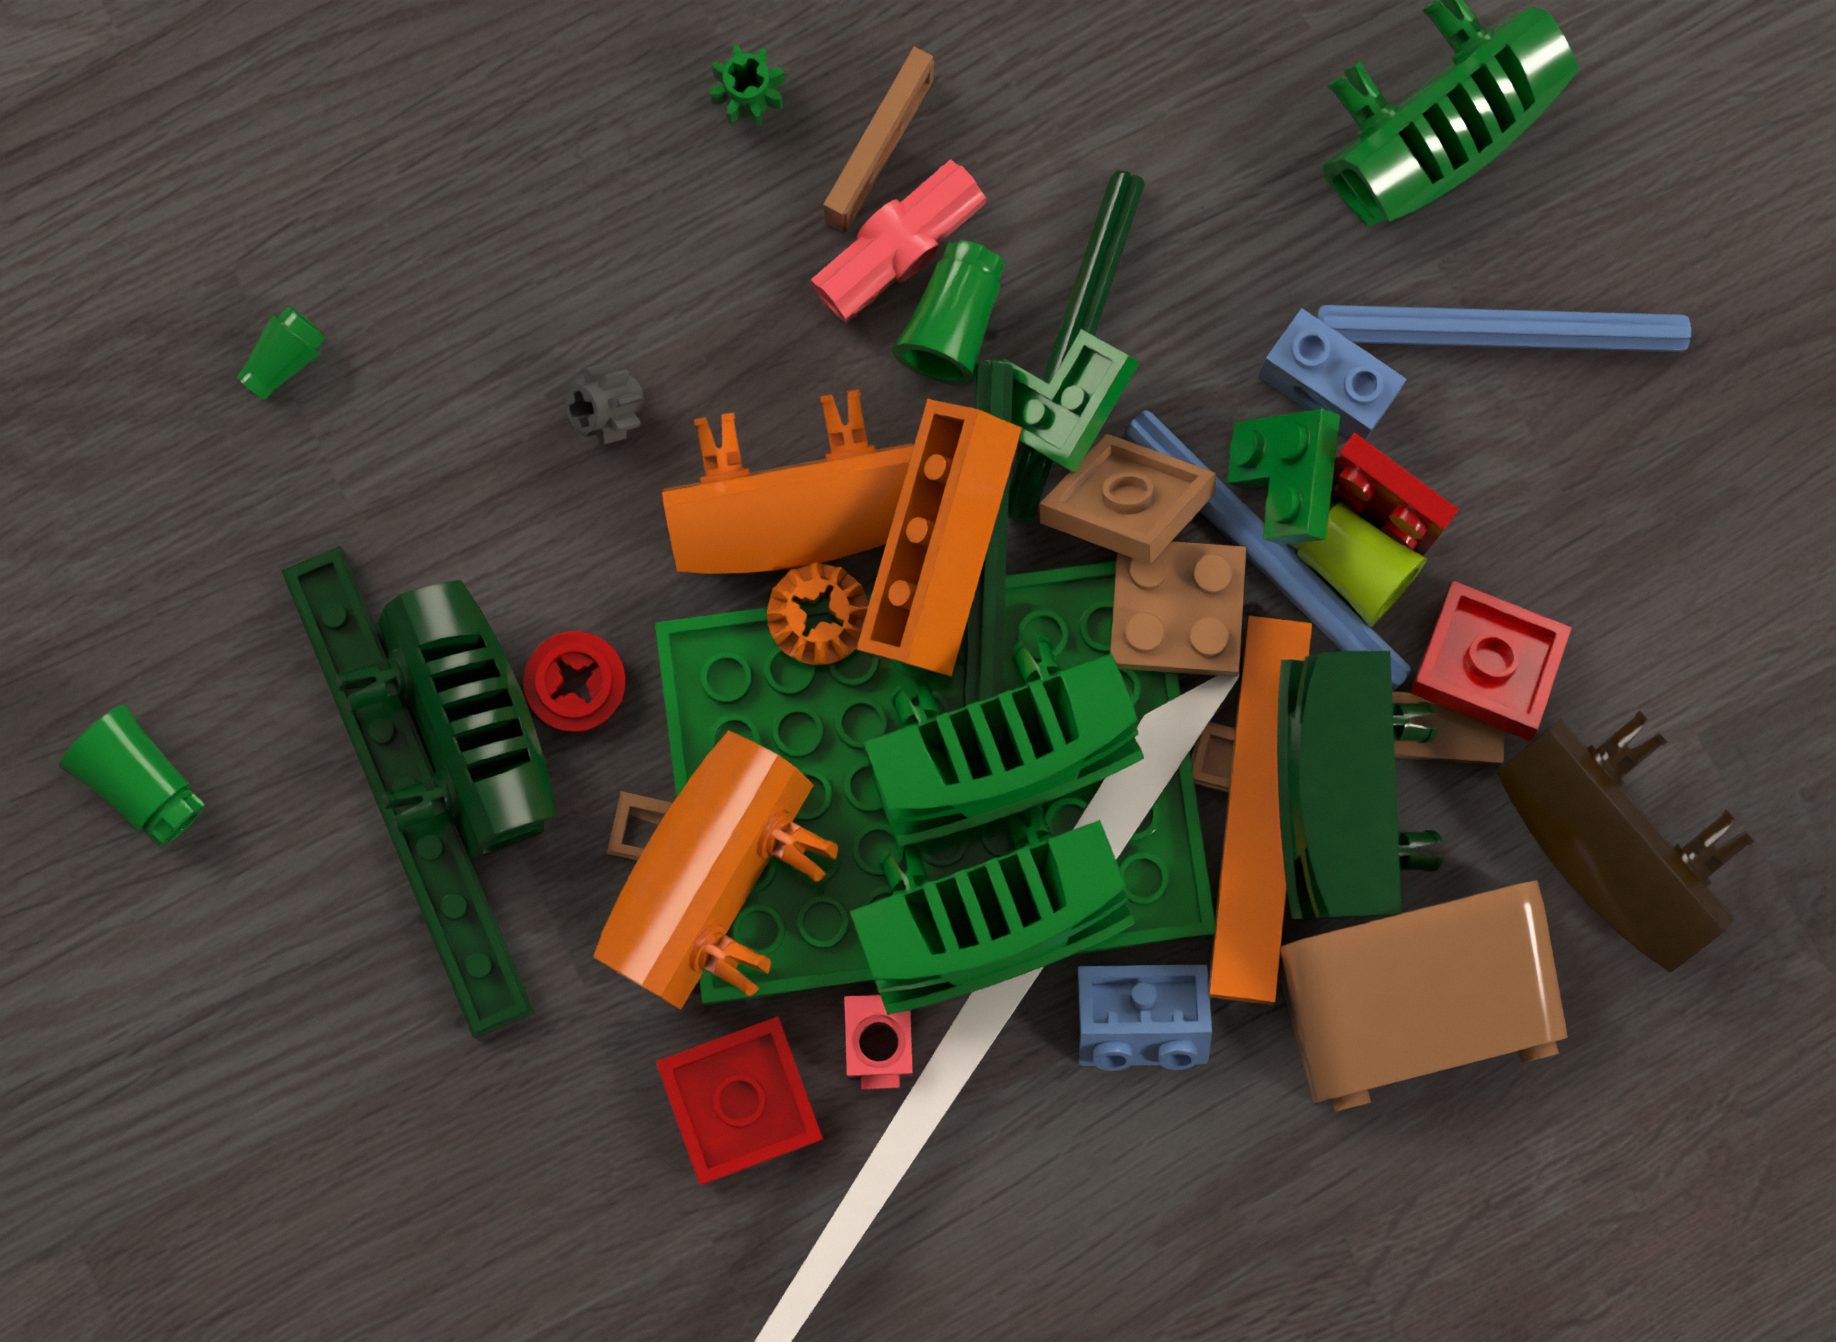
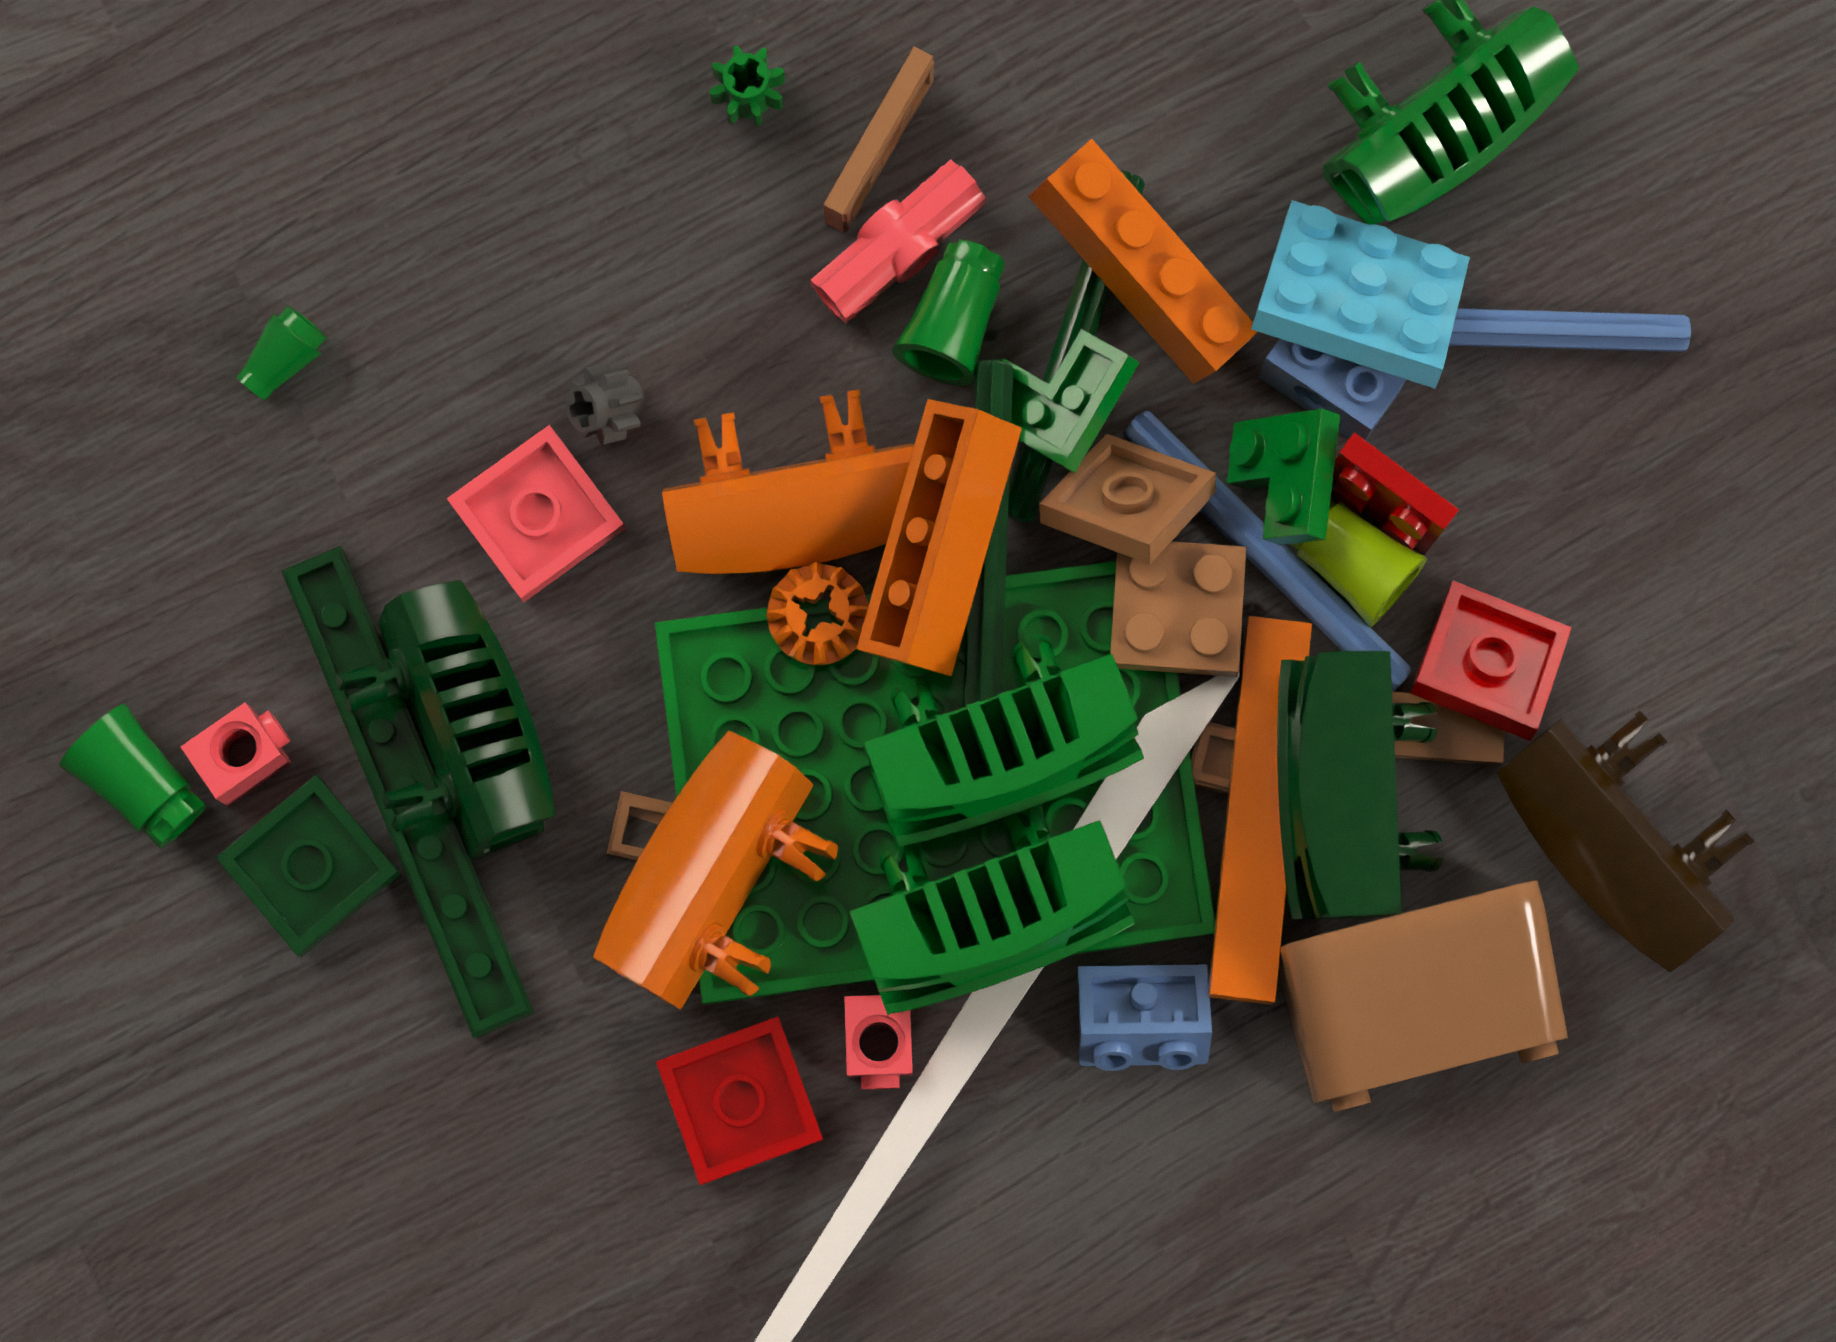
red gear [523,631,626,733] -> none
none -> coral brick [180,702,292,807]
none -> dark green plate [216,774,401,958]
none -> coral plate [447,425,626,603]
none -> orange brick [1028,139,1258,384]
none -> medium azure plate [1251,200,1470,389]

